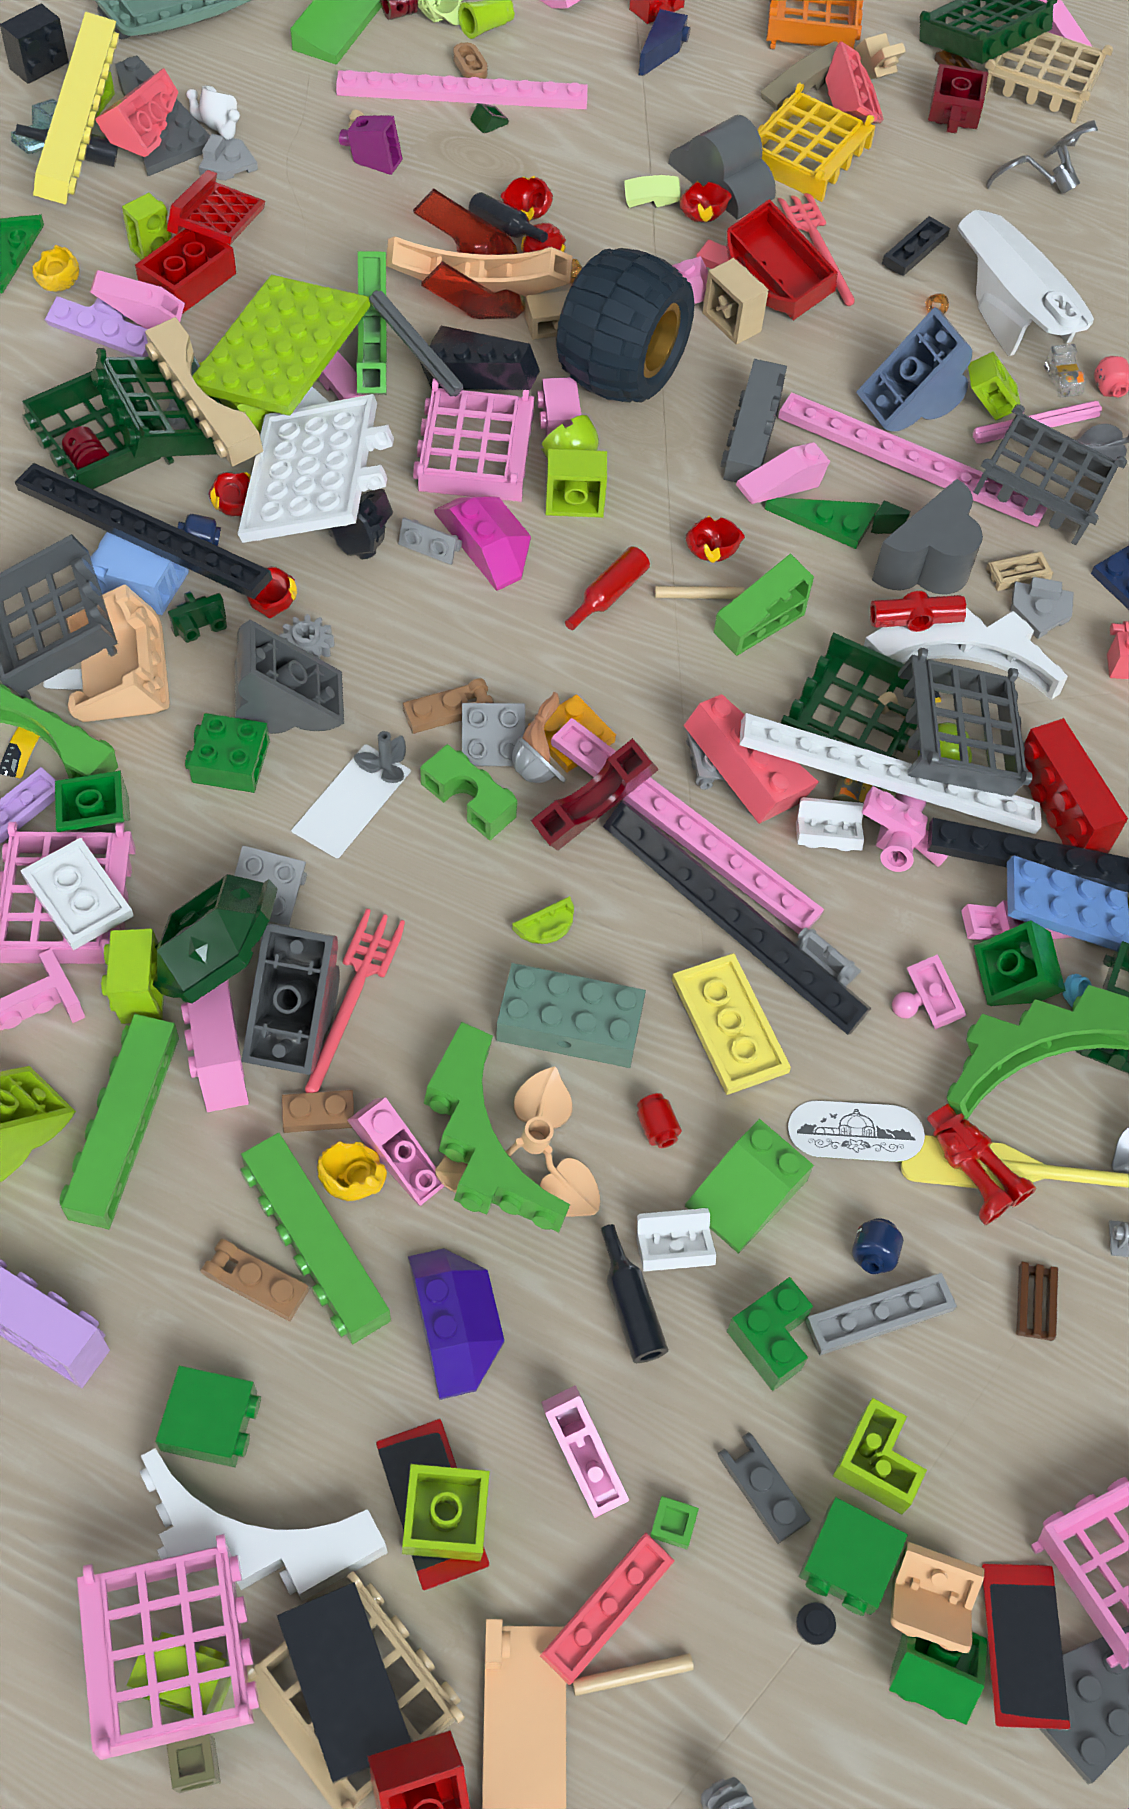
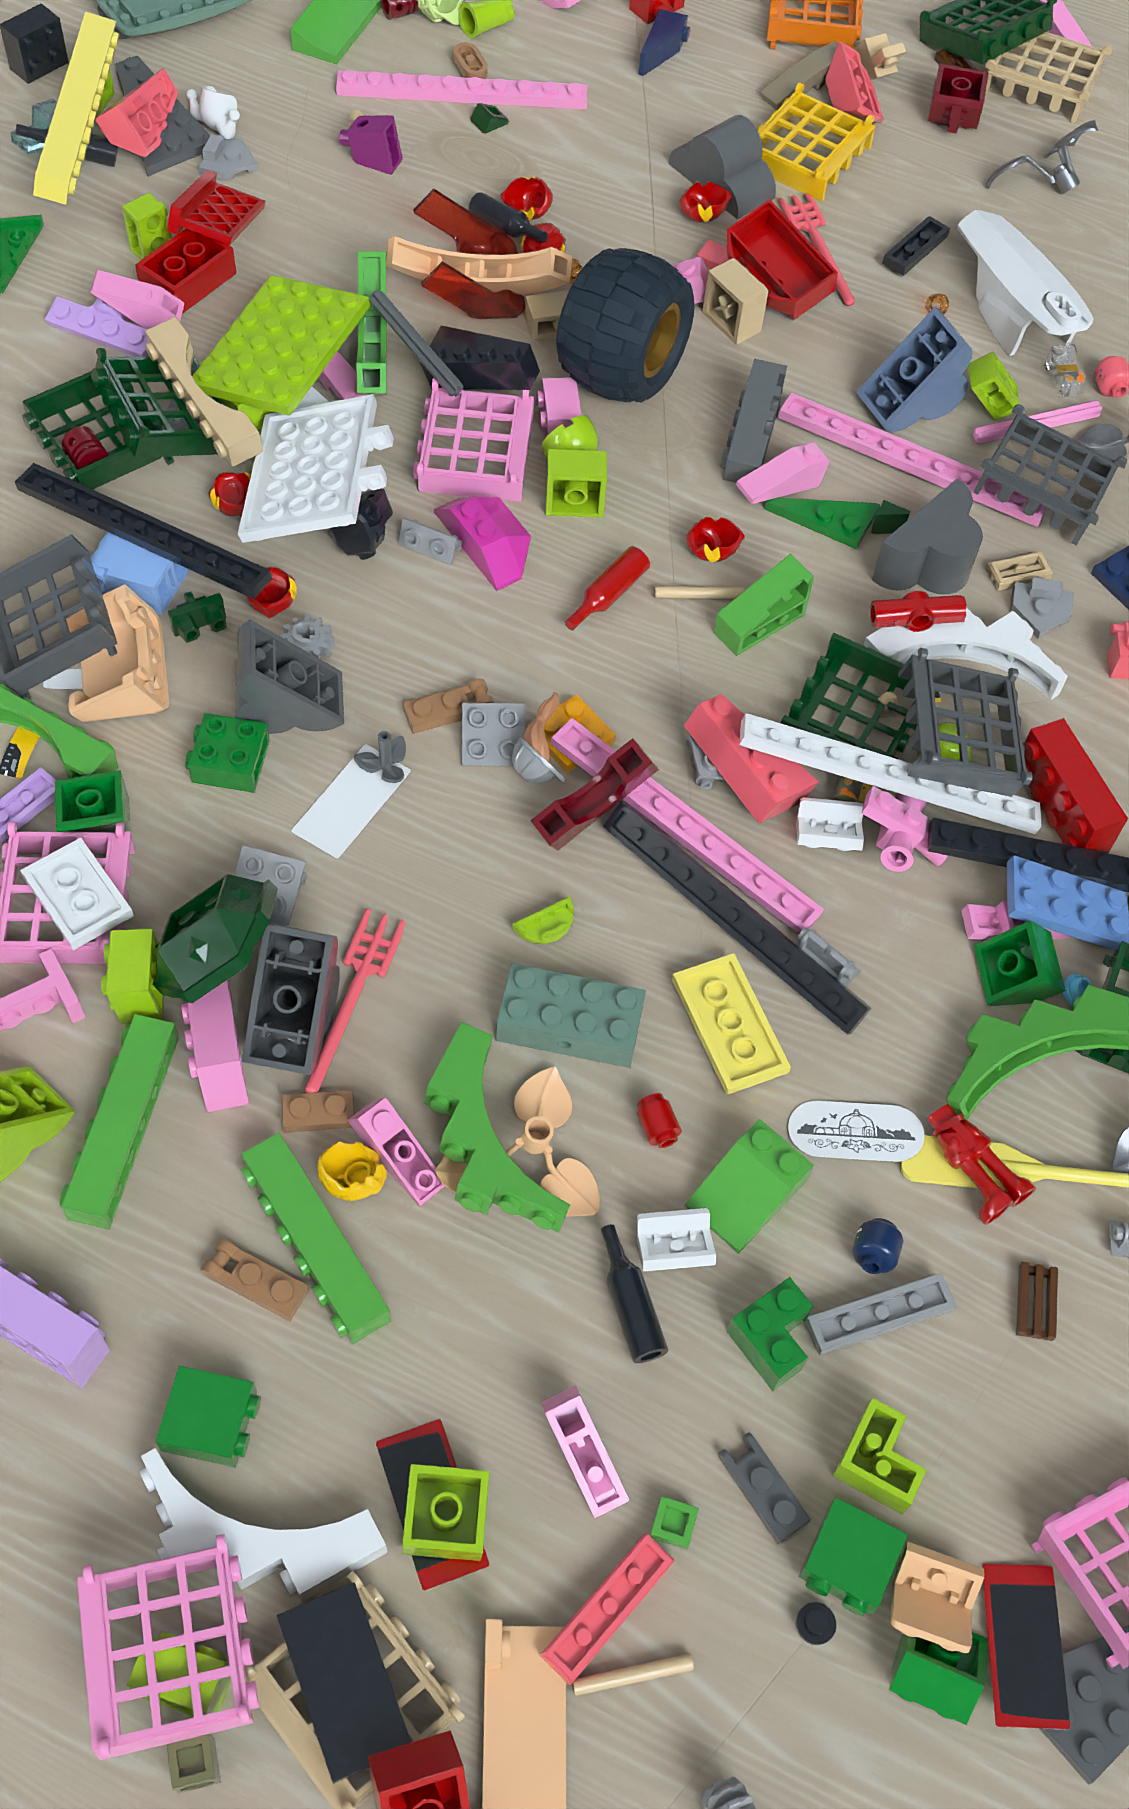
yellow hair [32,245,80,292] -> none
dark blue head [178,514,221,546] -> none
dark purple wedge [408,1248,505,1400] -> none
bright green arch [420,744,517,840] -> none
yellowish green slope [624,175,681,208] -> none
bright pink plate [892,954,966,1029] -> none

